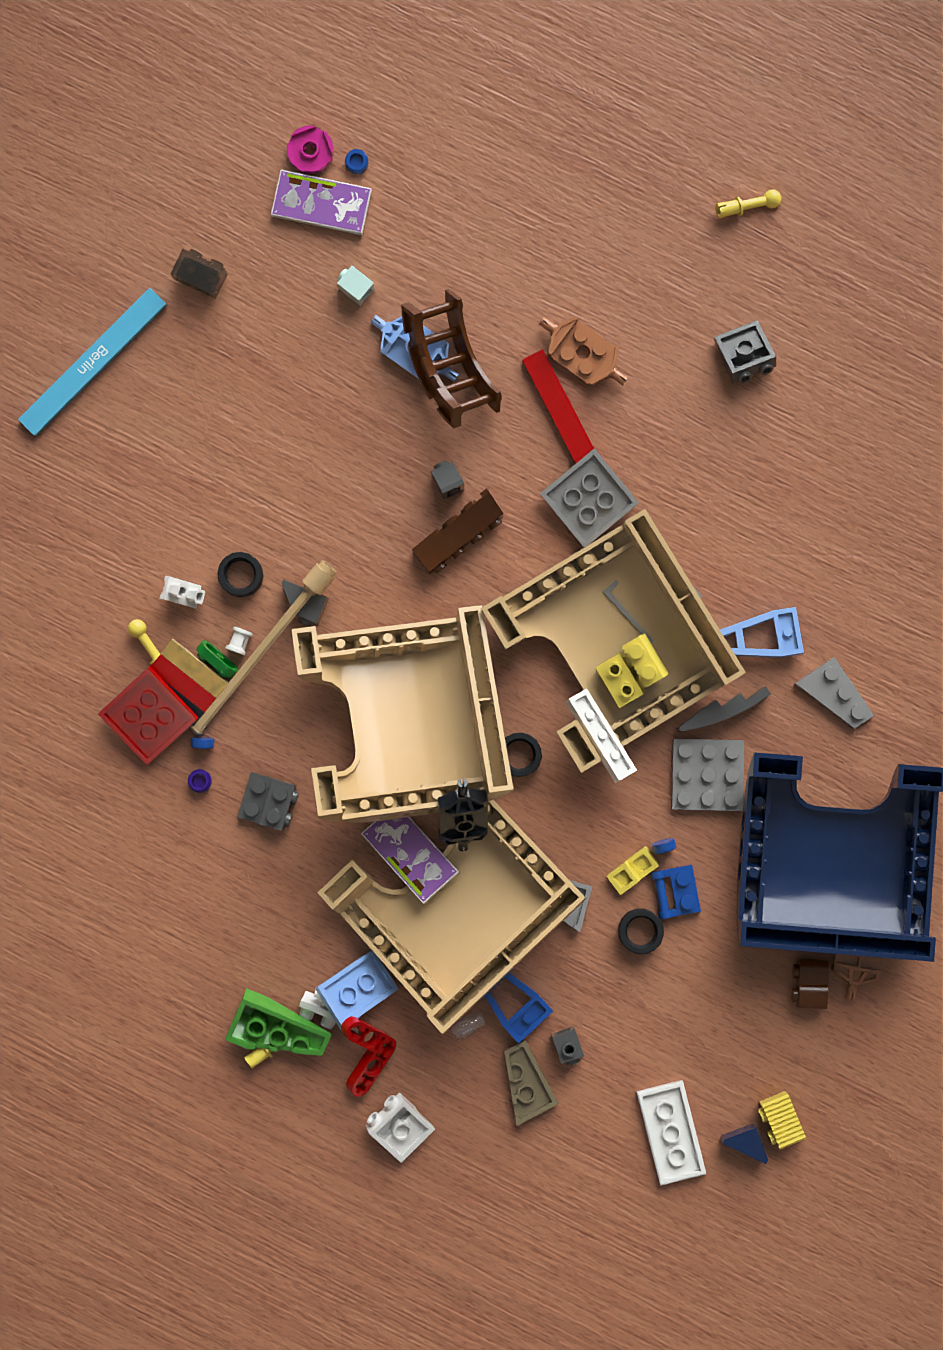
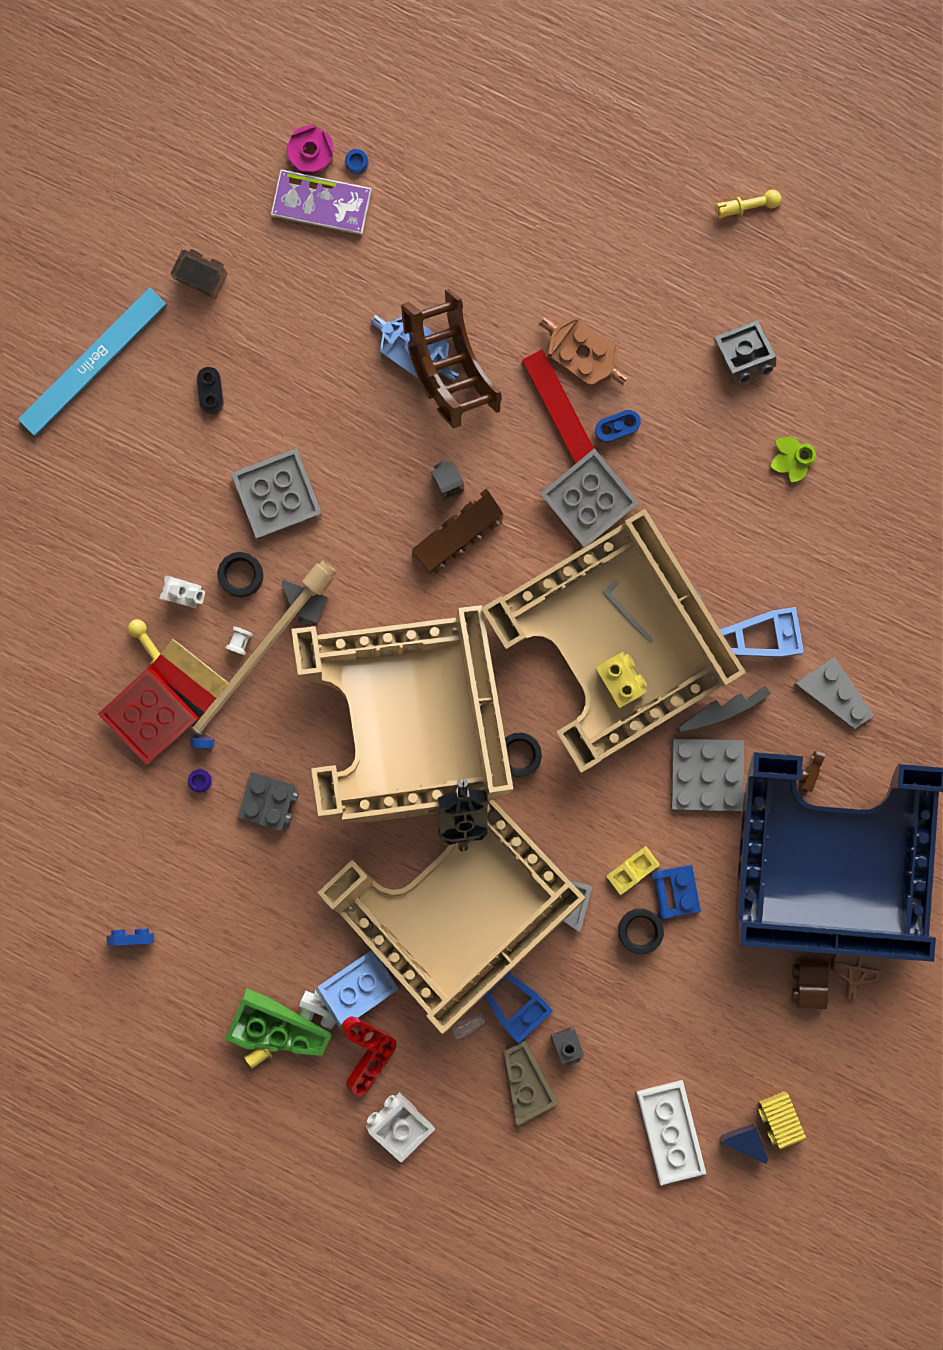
green plate [196,640,239,679] -> none
light aqua brick [337,266,375,306] -> none
medium lavender tile [361,817,459,904] -> none
white plate [565,689,637,783] -> none
light yellow brick [622,633,669,687] -> none
blue tile [652,838,677,854] -> none
none -> blue plate [106,928,154,946]
none -> black plate [197,367,224,415]
none -> light grey plate [231,448,322,540]
none -> blue plate [595,410,641,443]
none -> lime plate [770,437,816,482]
none -> reddish brown plate [798,751,826,792]

